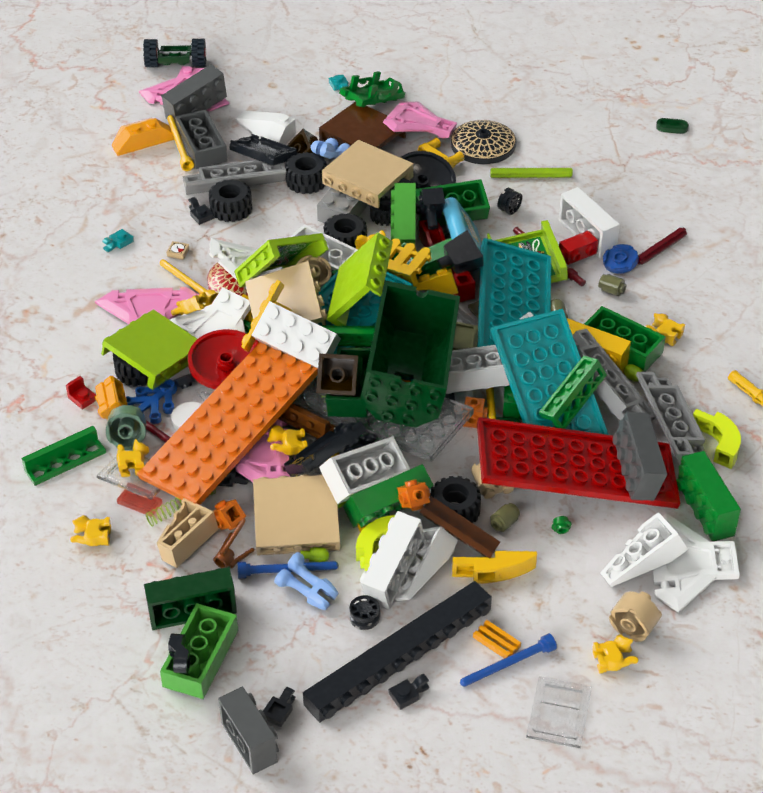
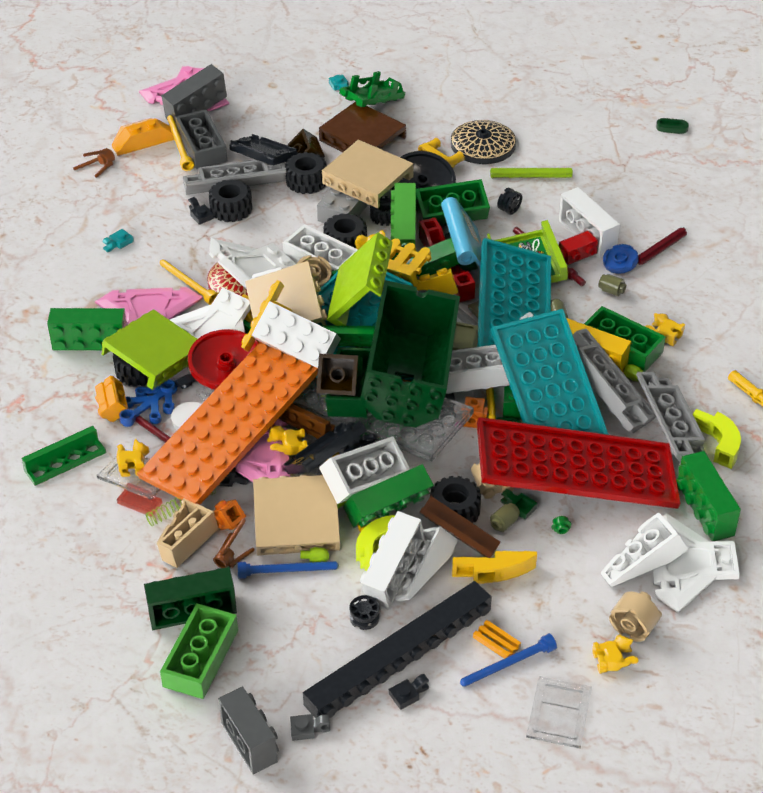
red bracket [66,376,96,410] -> none
yellow animal [70,515,111,546] -> none
sand green brick [106,405,146,450] -> none
plate [143,38,206,67] -> none
tan tile [166,241,189,260] -> none
black piece [168,633,191,674] -> none
yellow animal [171,292,210,316] -> none
lime panel [234,233,329,287] -> none
white wedge [235,111,296,144] -> none
black plate [263,687,296,727] -> none
light blue piece [274,552,339,611] -> none
light blue piece [311,138,350,159] -> none
bright pink plate [383,101,457,139] -> none
orange brick [397,479,430,511] -> none
black brick [416,187,445,230] -> none
black torso [437,230,484,274] -> none
green fence [538,355,607,429] -> none
dark grey brick [613,411,667,501] -> none
none -> green brick [47,308,127,351]
none -> dark orange plant [73,148,115,178]
none -> dark grey plate [290,714,330,741]
none -> dark green plate [500,489,538,520]

